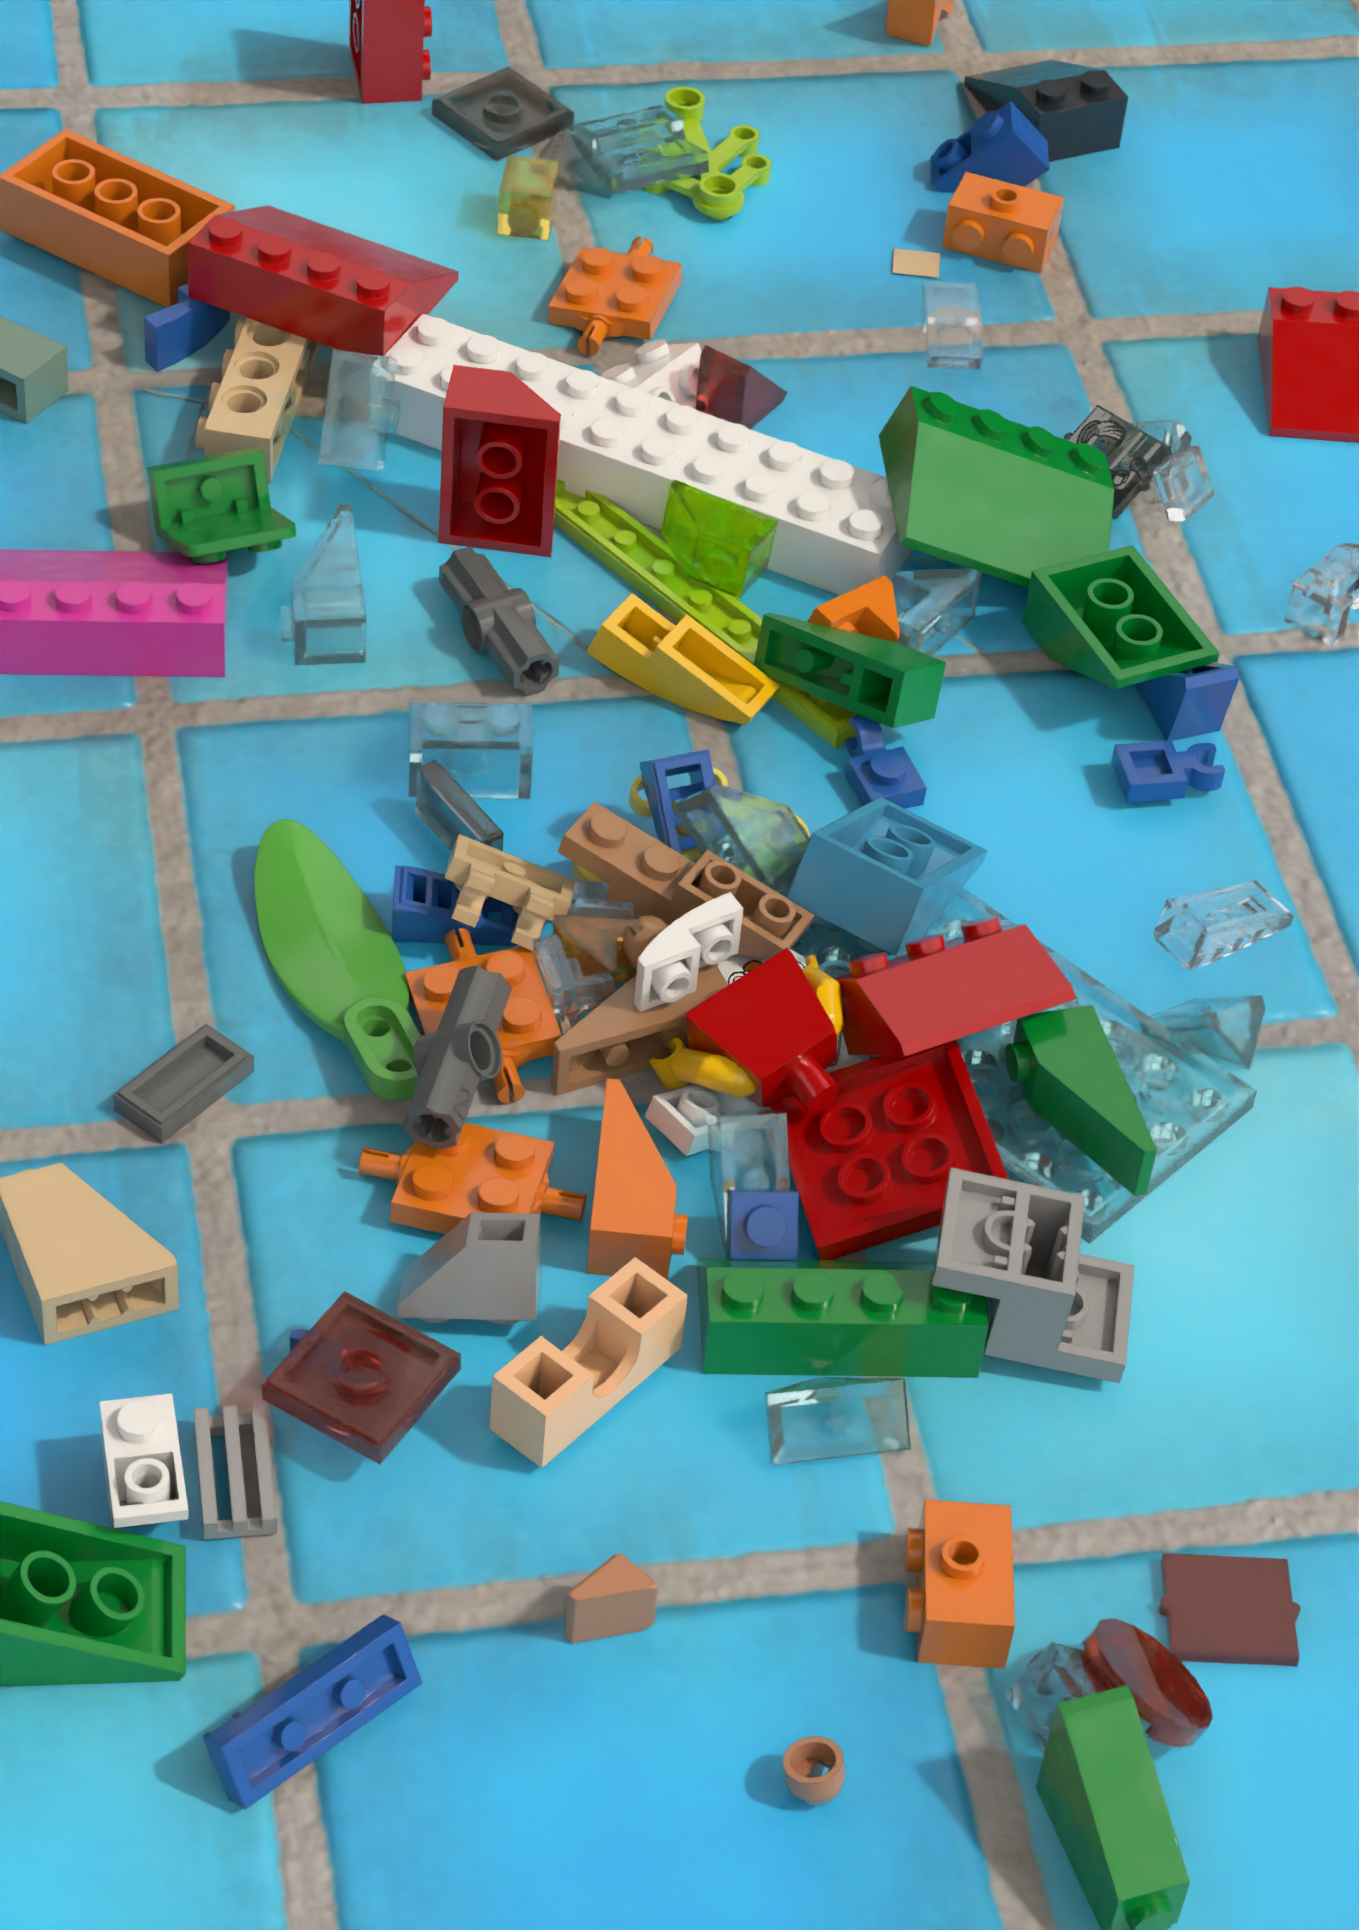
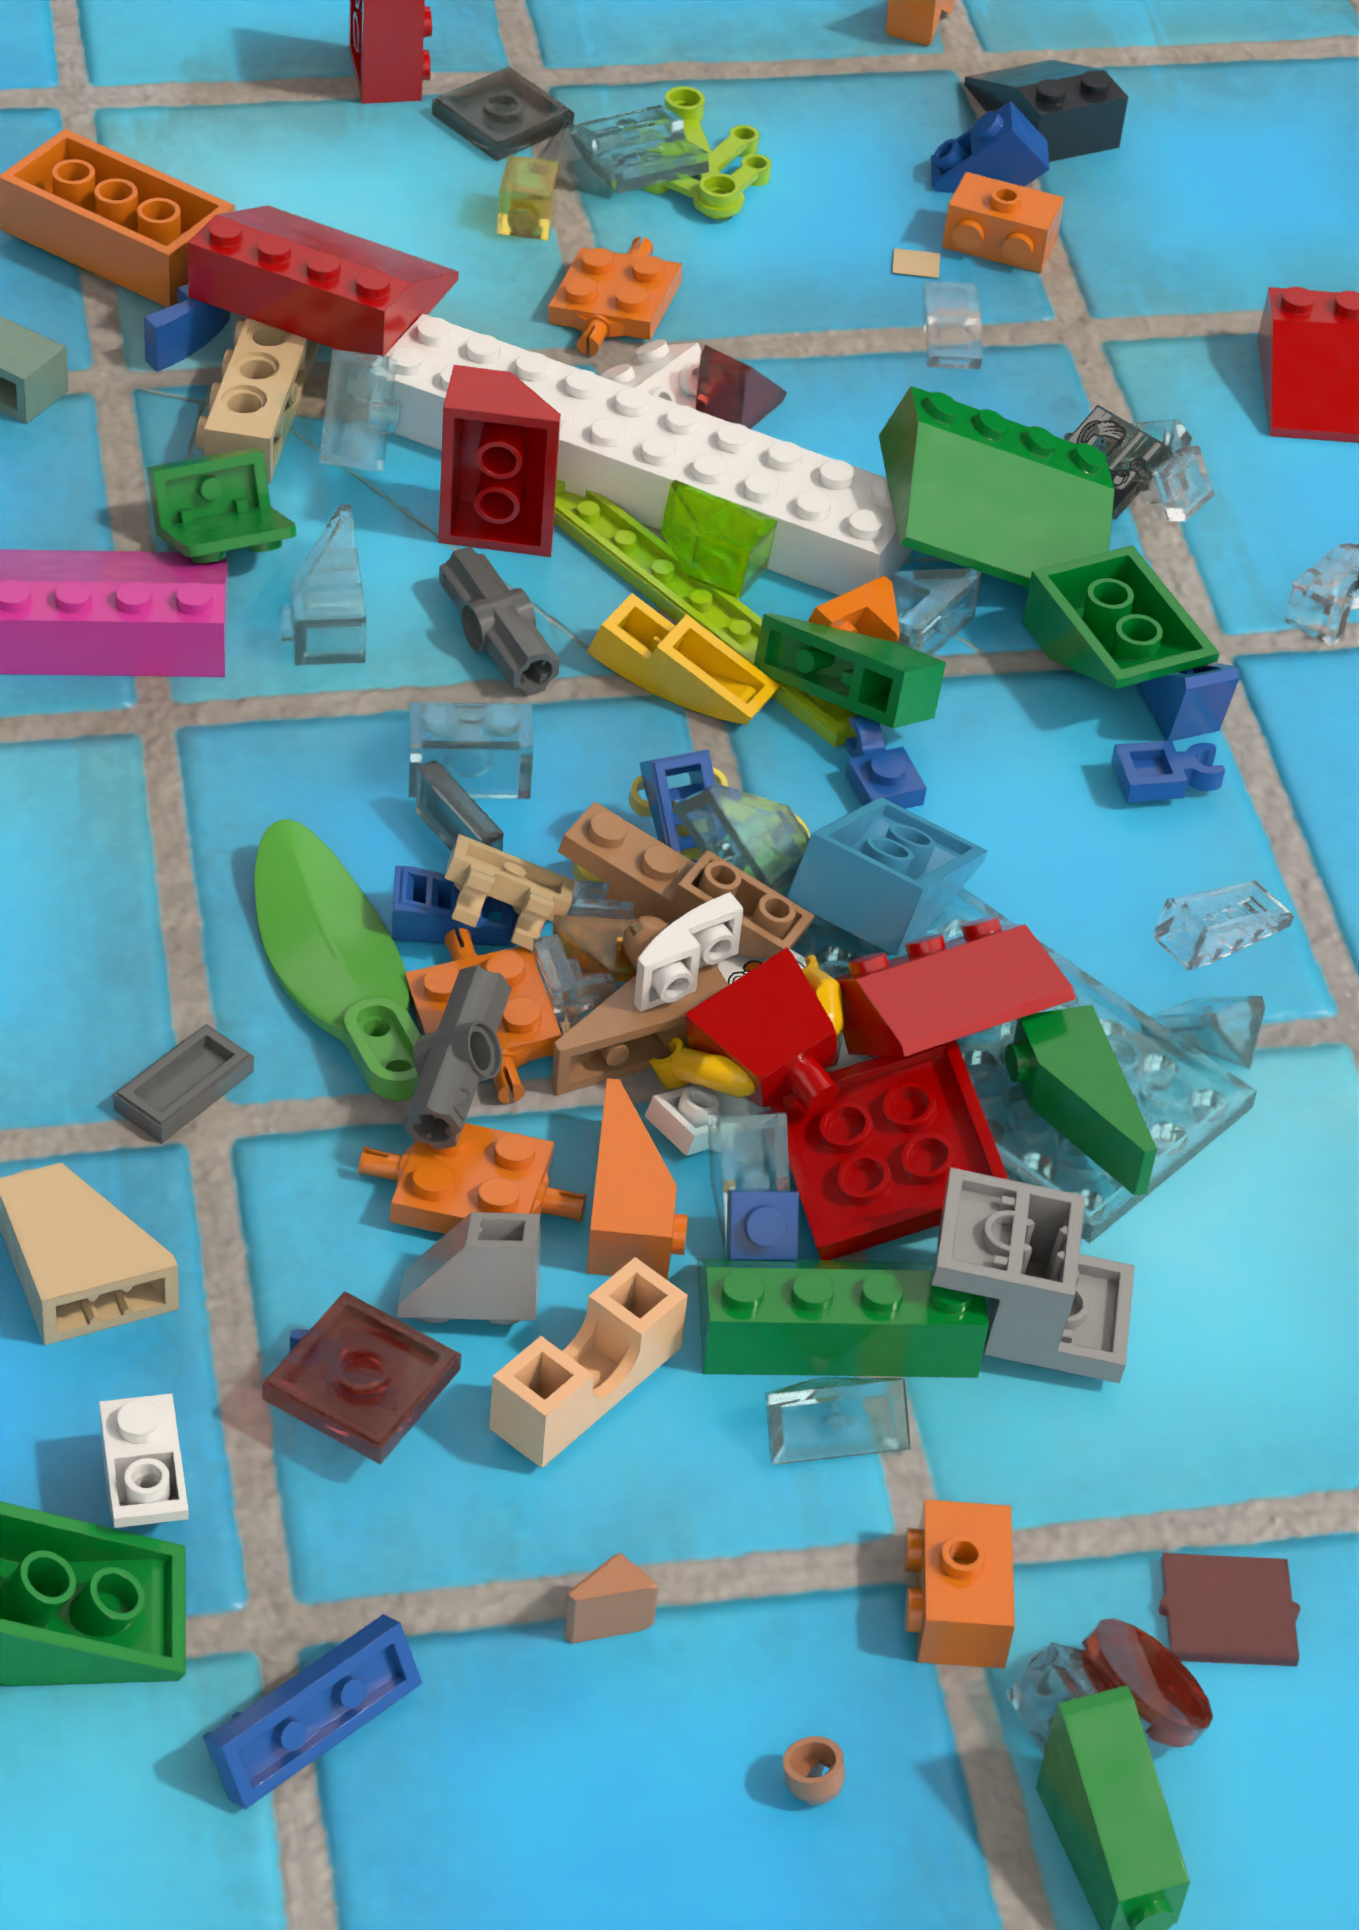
light grey tile [194,1403,277,1540] -> none

